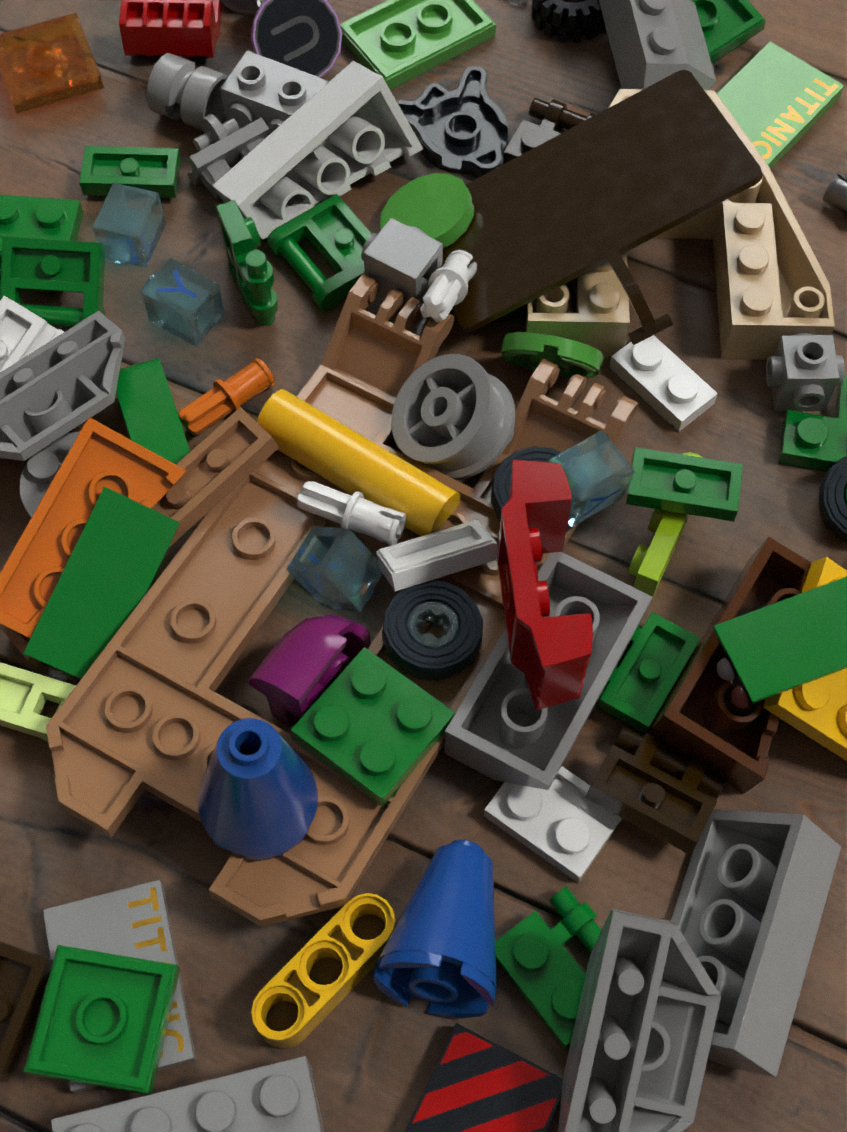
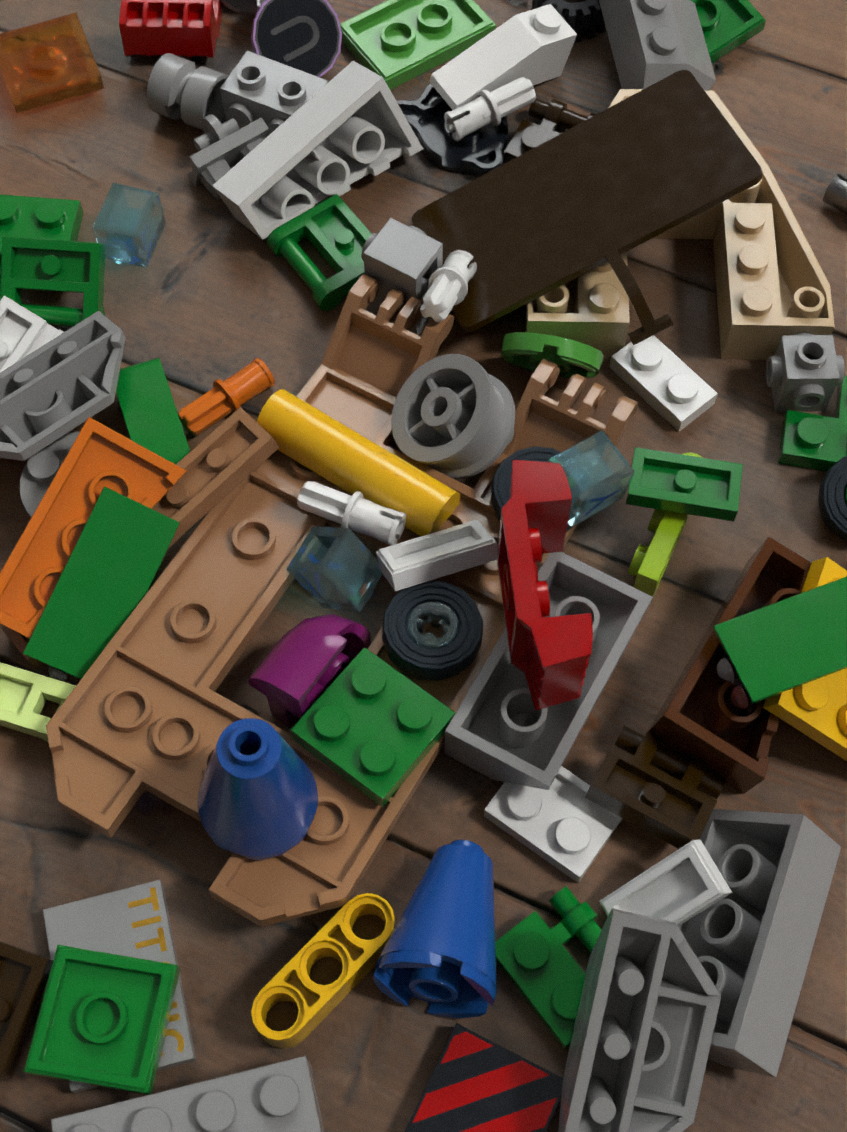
green plate [79,146,181,198] -> none
clear light blue brick [141,258,225,347] -> none
green plate [216,200,278,326] -> none
bright green tile [380,173,474,249] -> none
green plate [597,612,701,734] -> none
tile [717,41,845,169] -> none
none -> white slope [429,4,577,110]
none -> white axle [444,77,536,141]
none -> white tile [599,839,732,926]

